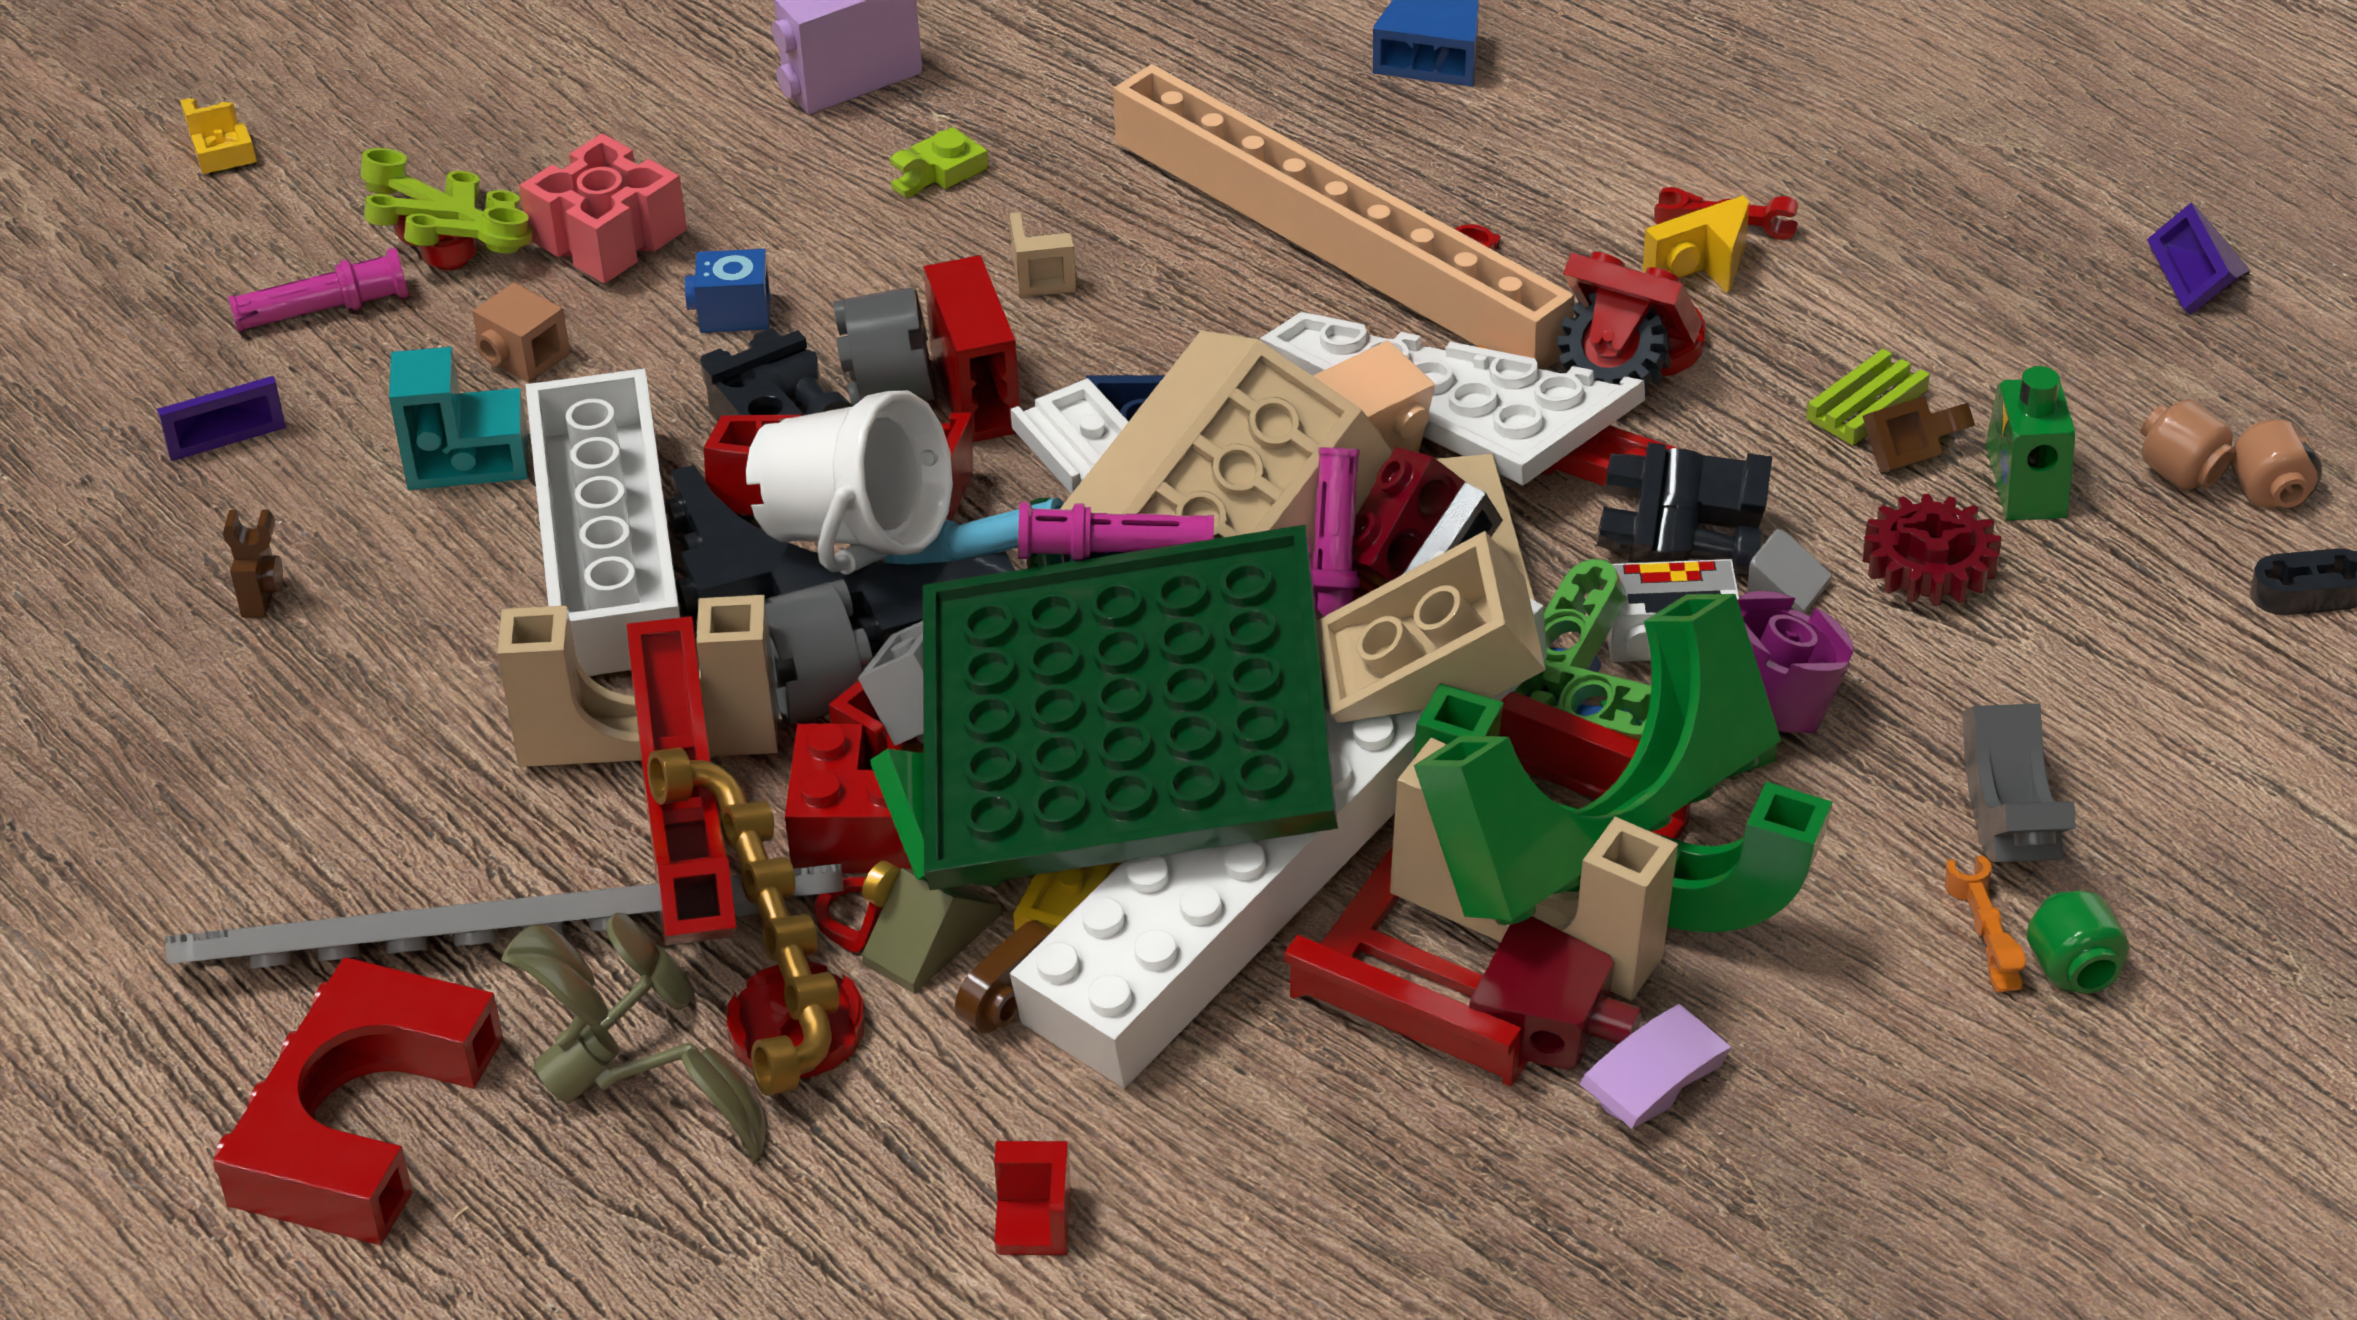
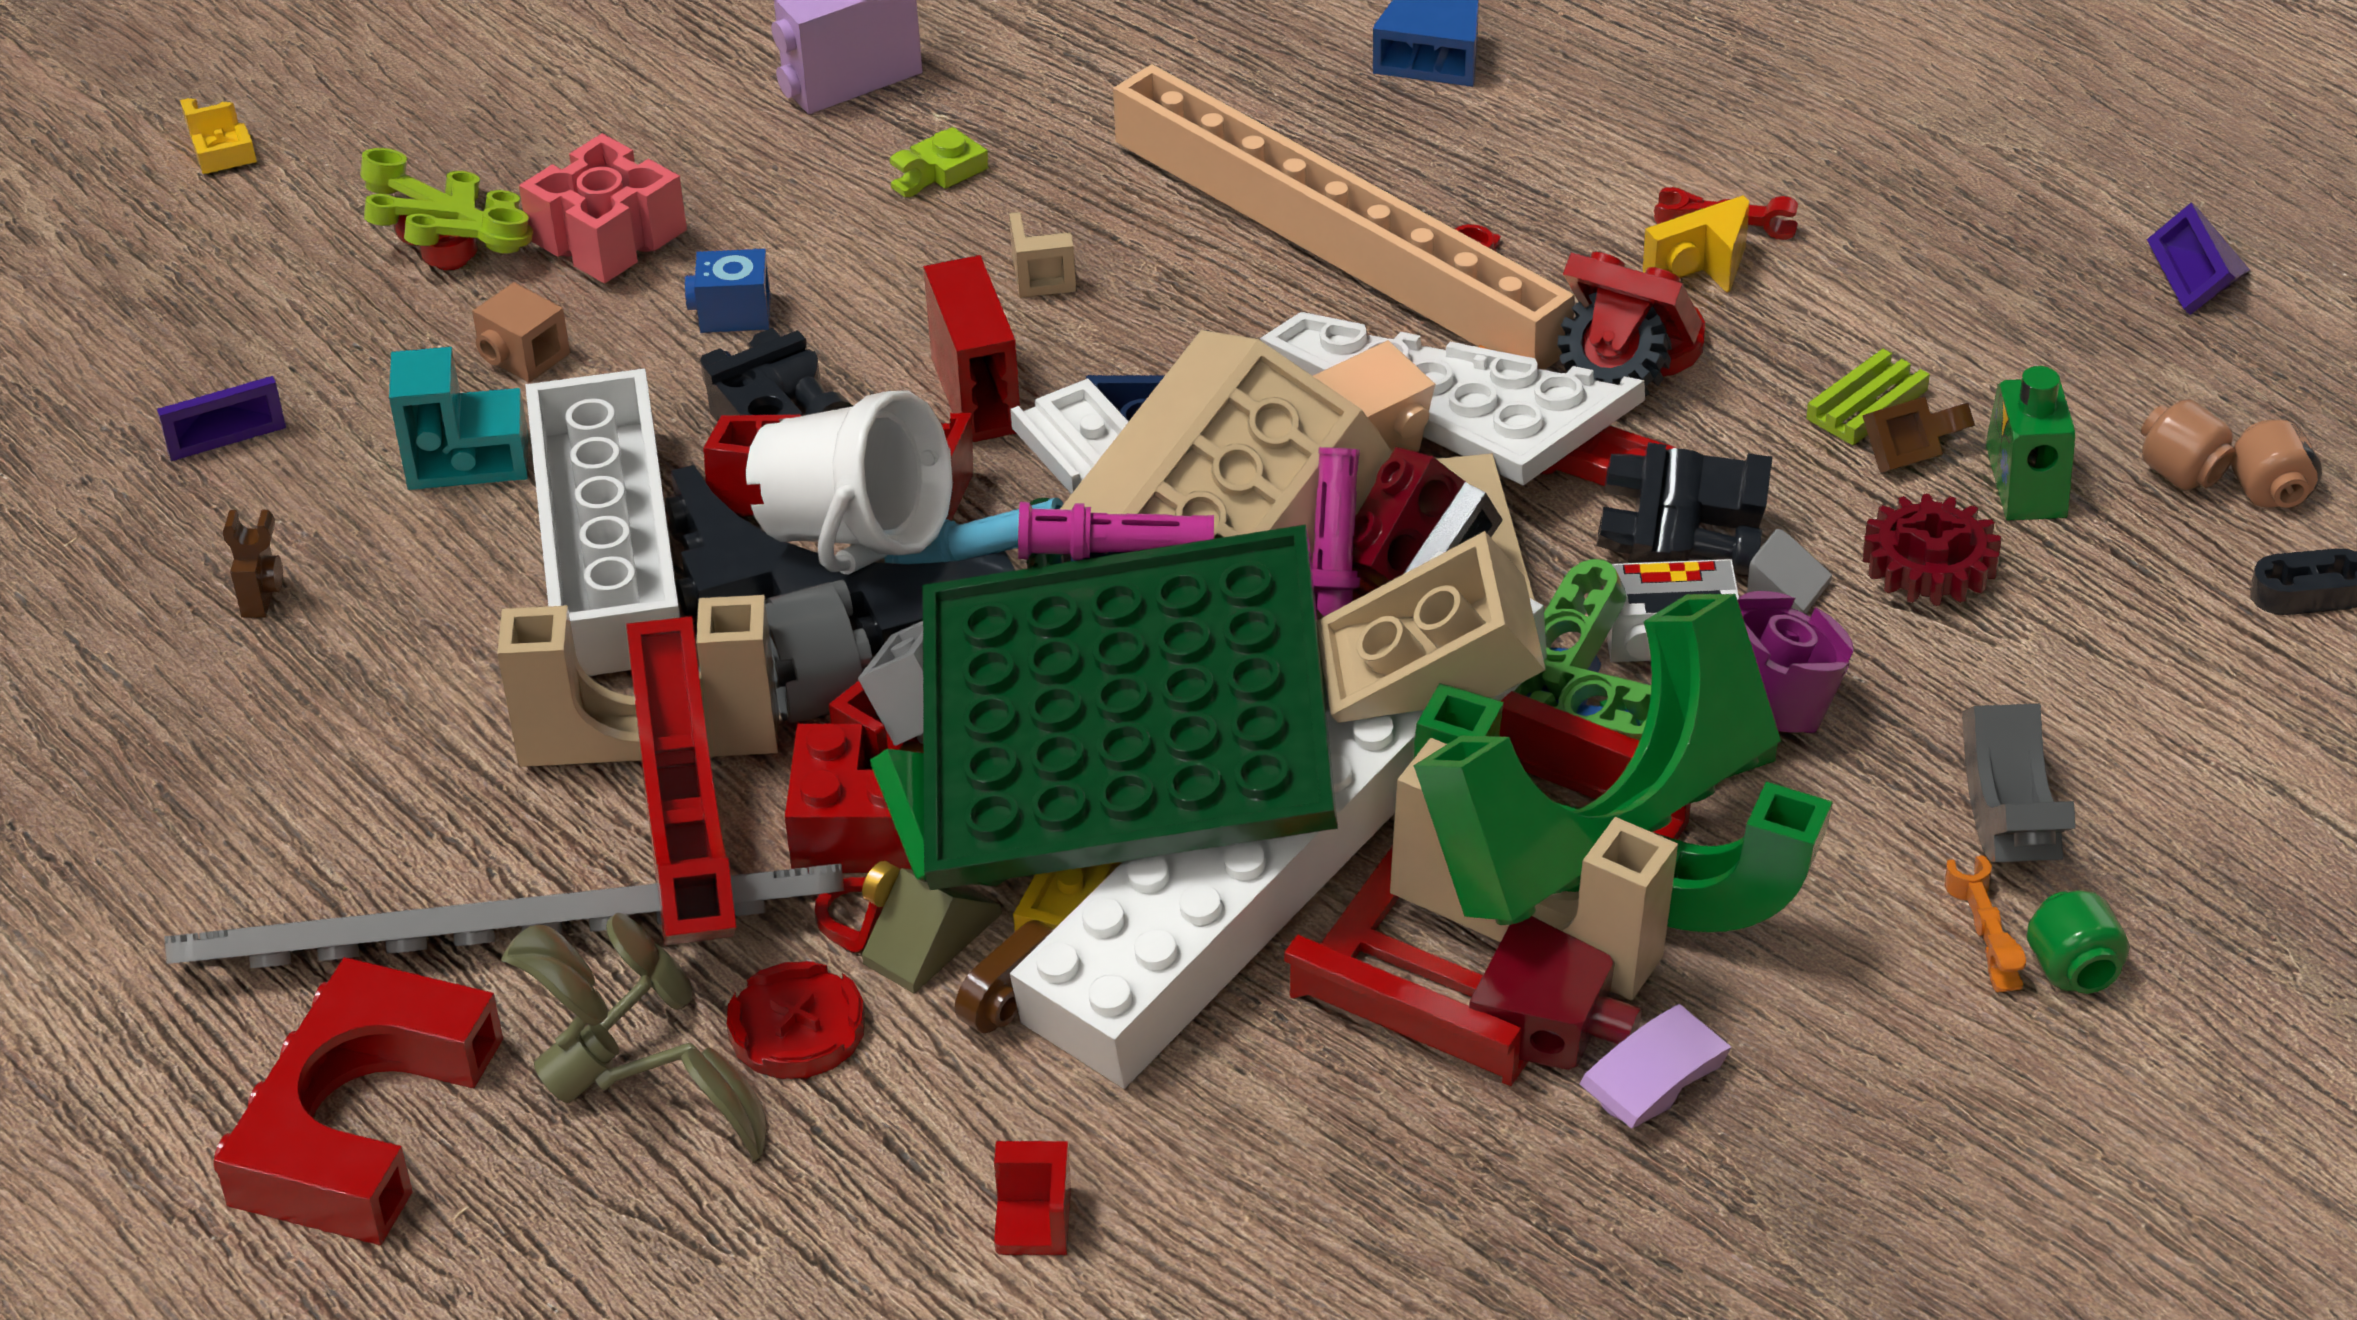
dark pink pin [228,247,409,332] -> none
pearl gold bar [647,747,839,1096] -> none
dark grey brick [833,287,937,406] -> none

